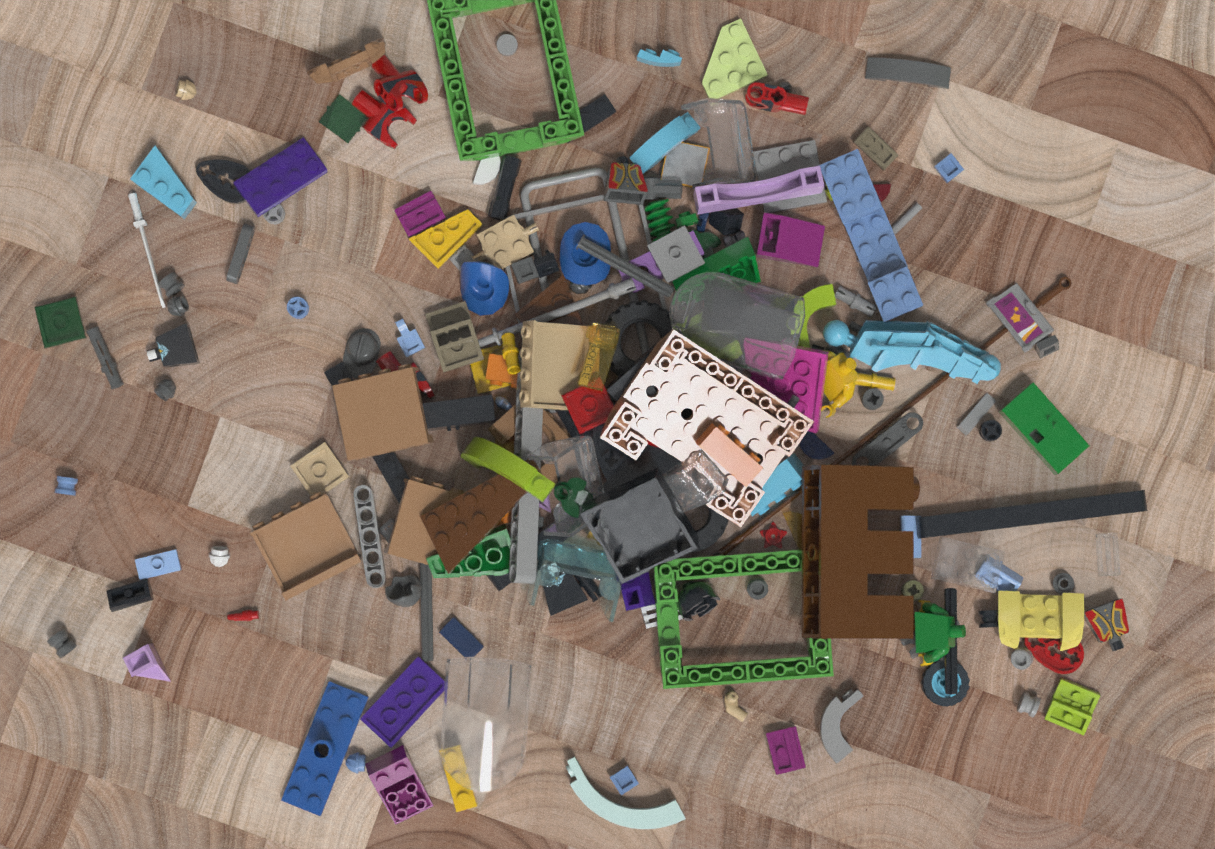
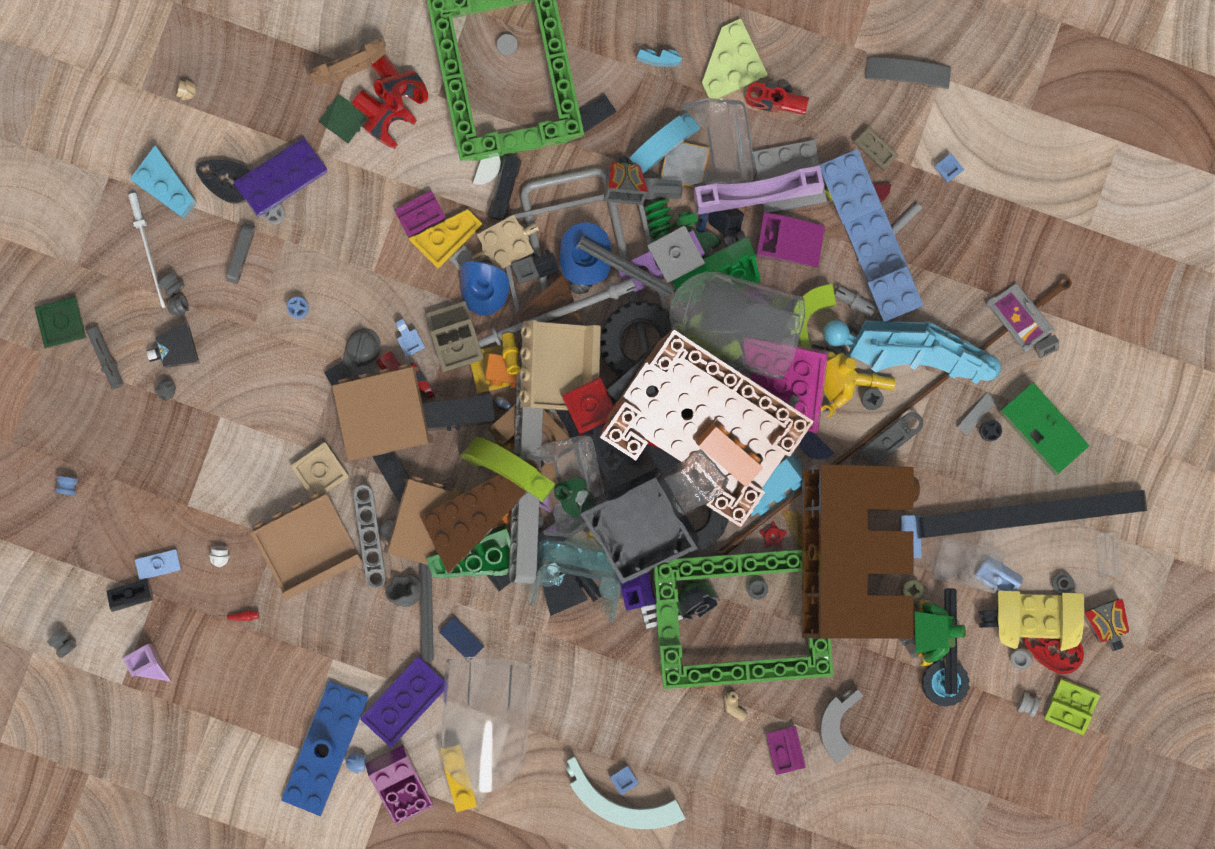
clear yellow door [577,323,620,391] -> none

